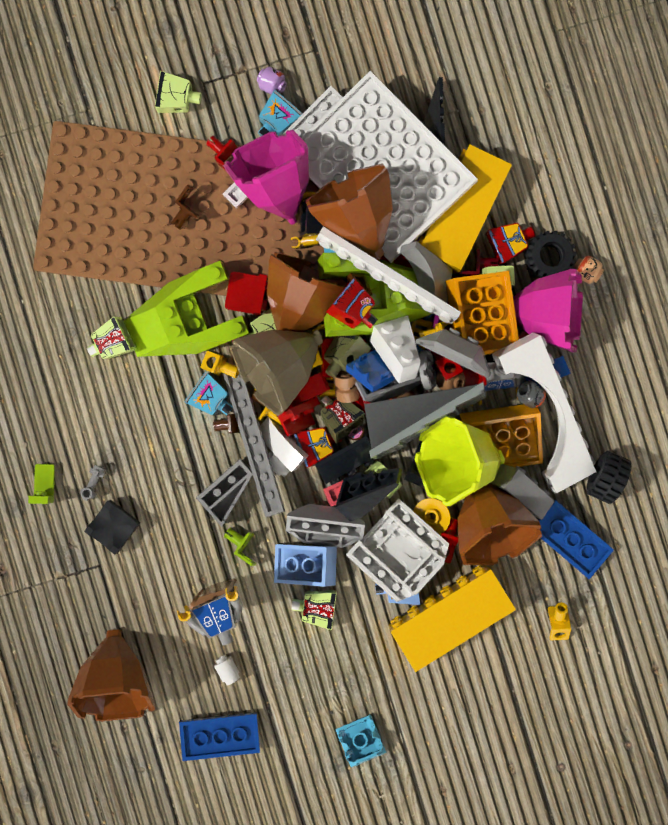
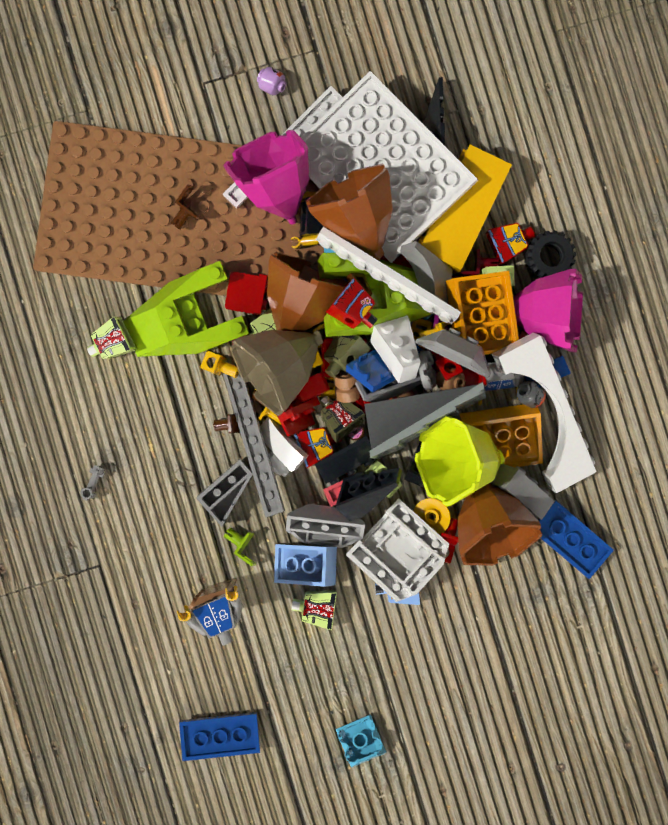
lime bracket [28,464,55,504] -> none
dark orange piece [67,629,156,722] -> none
black brick [84,500,141,555] -> none
yellowish green torso [155,71,202,113] -> none
medium azure torso [184,372,233,416] -> none
red bracket [206,136,237,171] -> none
white brick [214,655,240,685] -> none
medium azure torso [258,90,303,136] -> none
yellow brick [389,565,516,672] -> none
yellow bracket [548,602,571,640] -> none
light nougat head [574,255,604,284] -> none
black tyre [587,450,631,504] -> none

